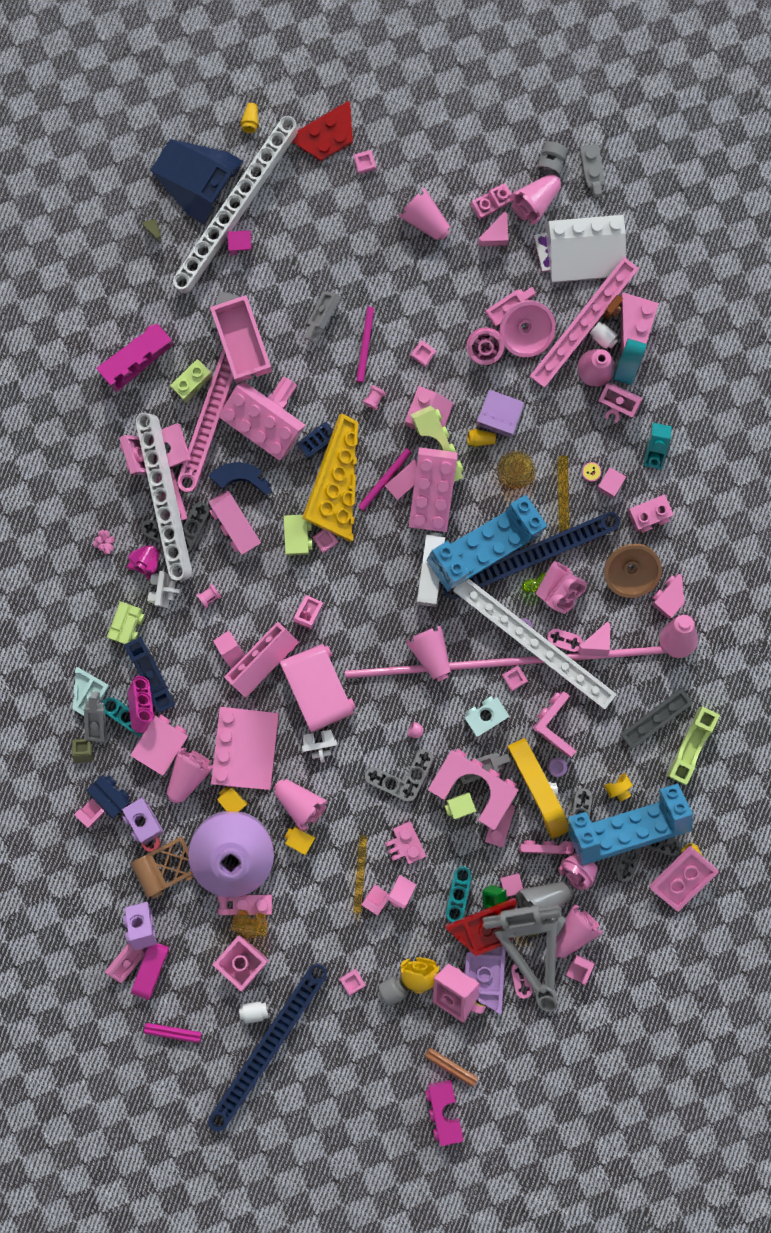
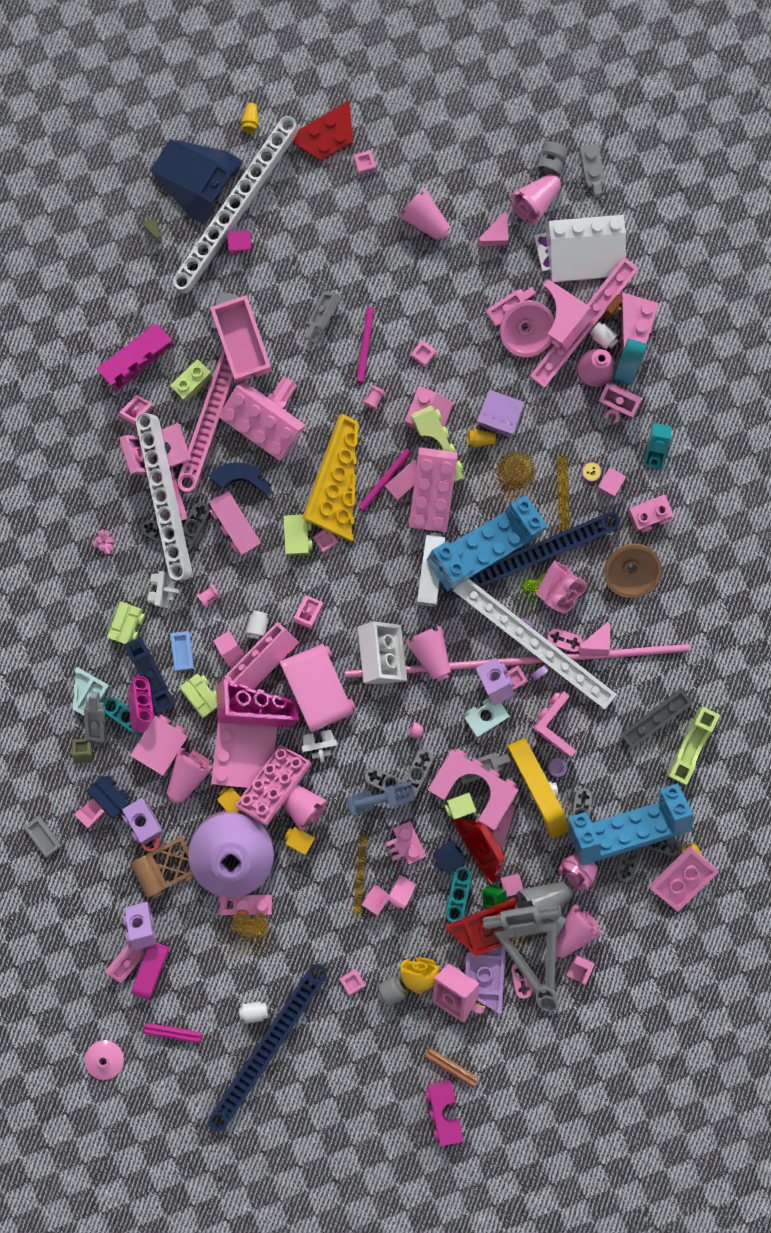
dark pink brick [127,545,160,581] -> none
bright pink slope [213,935,270,991] -> none
dark blue slope [297,422,333,460] -> none
bright pink cone [466,327,504,365] -> none
bright pink slope [470,183,513,220] -> none
bright pink hinge [519,840,574,855] -> none
yellow piece [603,773,633,802] -> none
bright pink slope [652,574,684,619] -> none
bright pink cone [659,615,698,658] -> none
none -> light grey tile [23,815,62,858]
none -> bright pink dish [85,1040,124,1080]
none -> bright pink slope [119,395,153,428]
none -> light blue tile [170,631,194,672]
none -> yellowish green brick [179,674,217,718]
none -> dark pink wedge [216,678,299,728]
none -> bright pink tile [235,745,312,826]
none -> white brick [246,611,269,640]
none -> sand blue fence [347,781,416,816]
none -> white slope [358,621,407,685]
none -> dark blue brick [433,839,467,875]
none -> red wing [452,817,505,885]
none -> lavender brick [476,658,515,706]
none -> lavender tile [531,663,550,680]
none -> bright pink arch [544,279,595,351]

